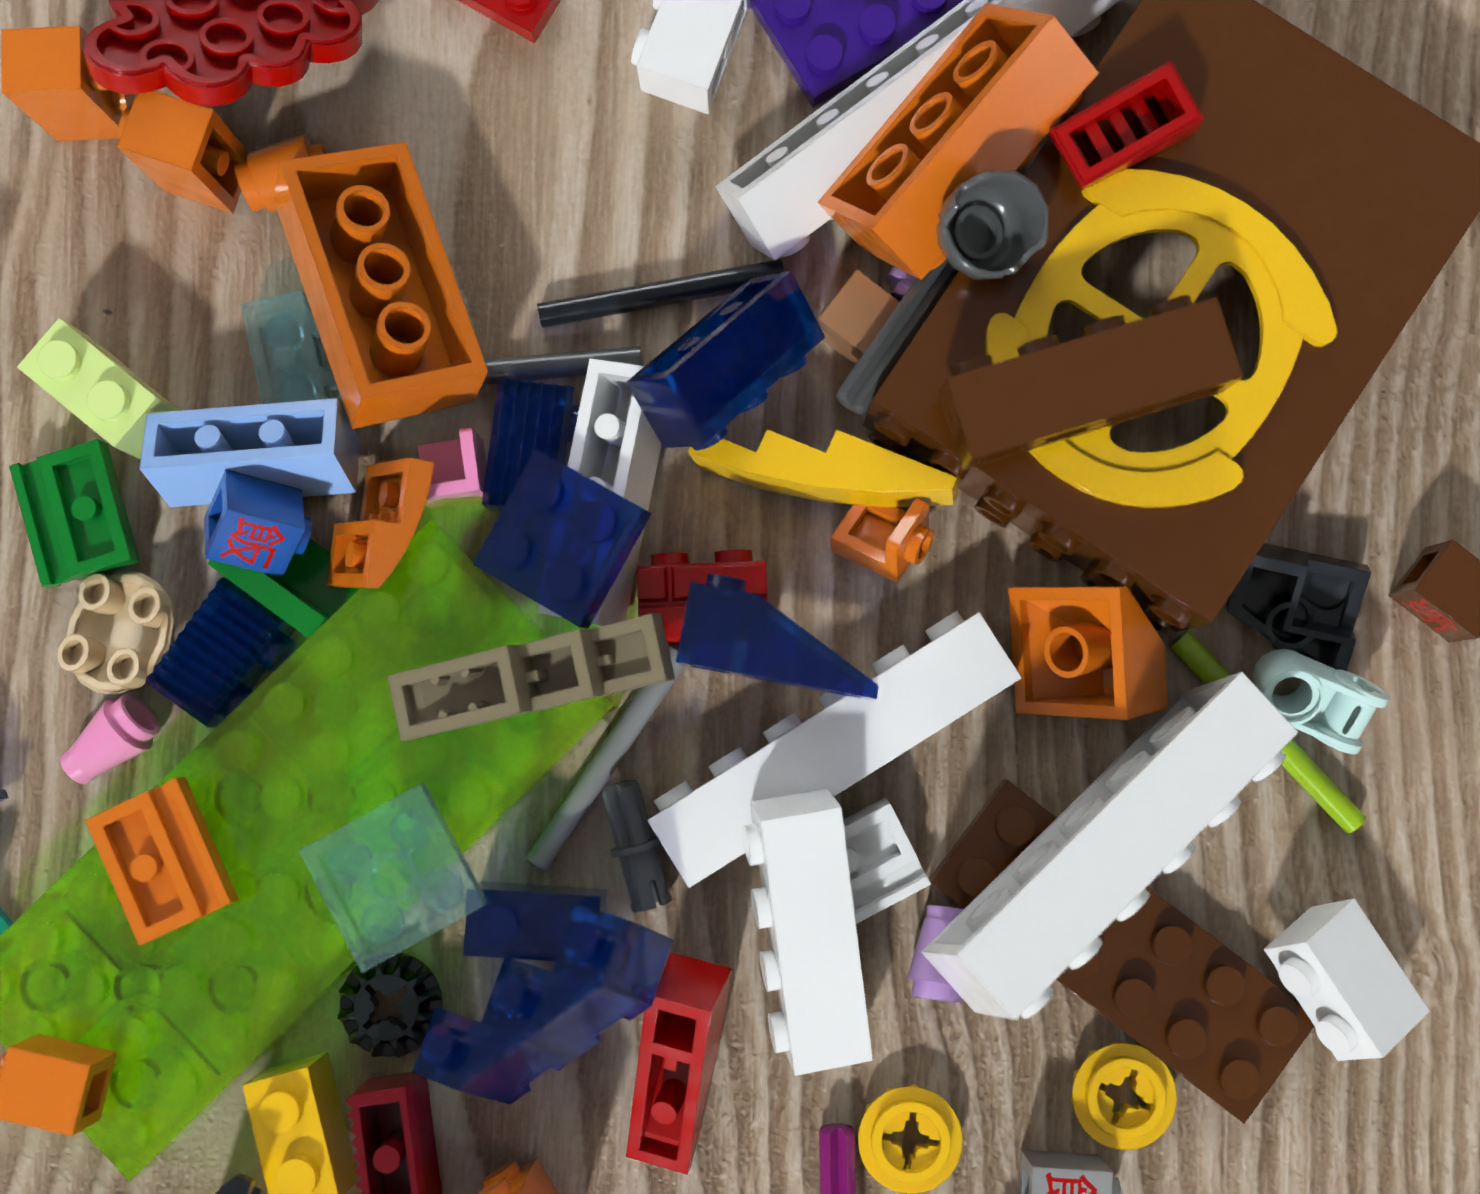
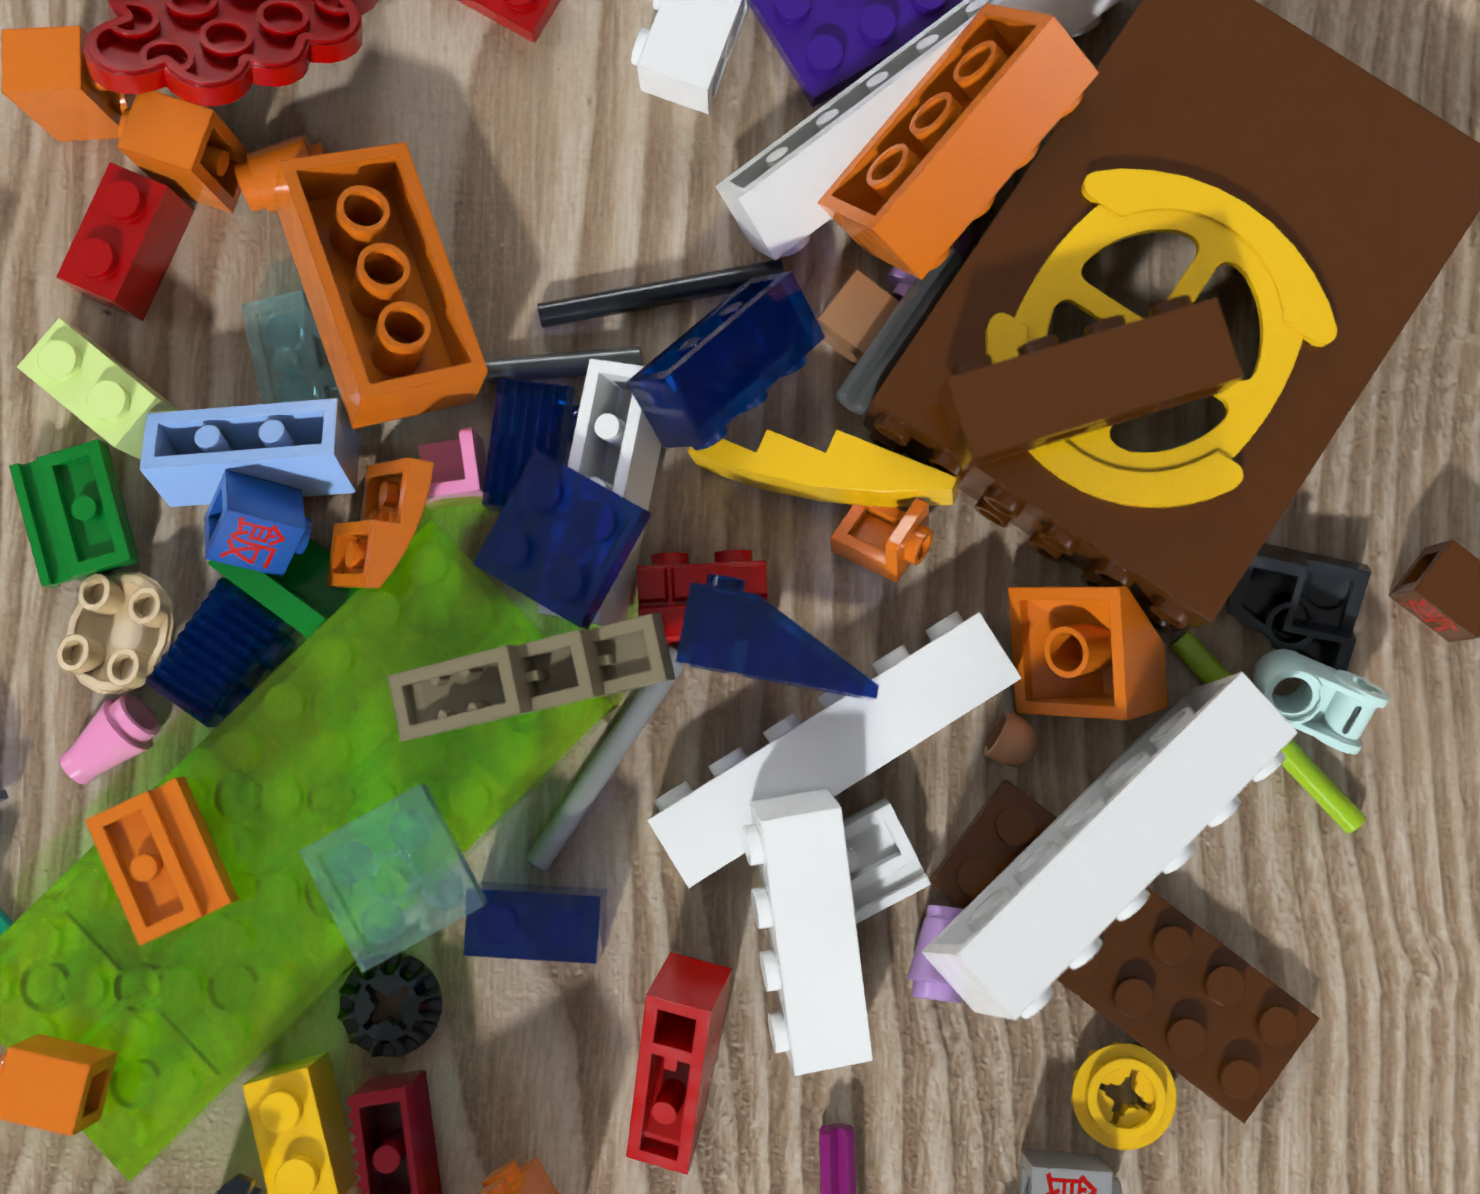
clear blue brick [412,905,674,1105] -> none
dark grey axle [602,780,672,912] -> none
yellow gear [857,1084,963,1194] -> none
dark grey hair [936,170,1049,280] -> none
red slope [1049,60,1205,191] -> none
white brick [1264,898,1430,1061] -> none
none -> red brick [56,162,194,321]
none -> nougat hinge [984,710,1039,766]

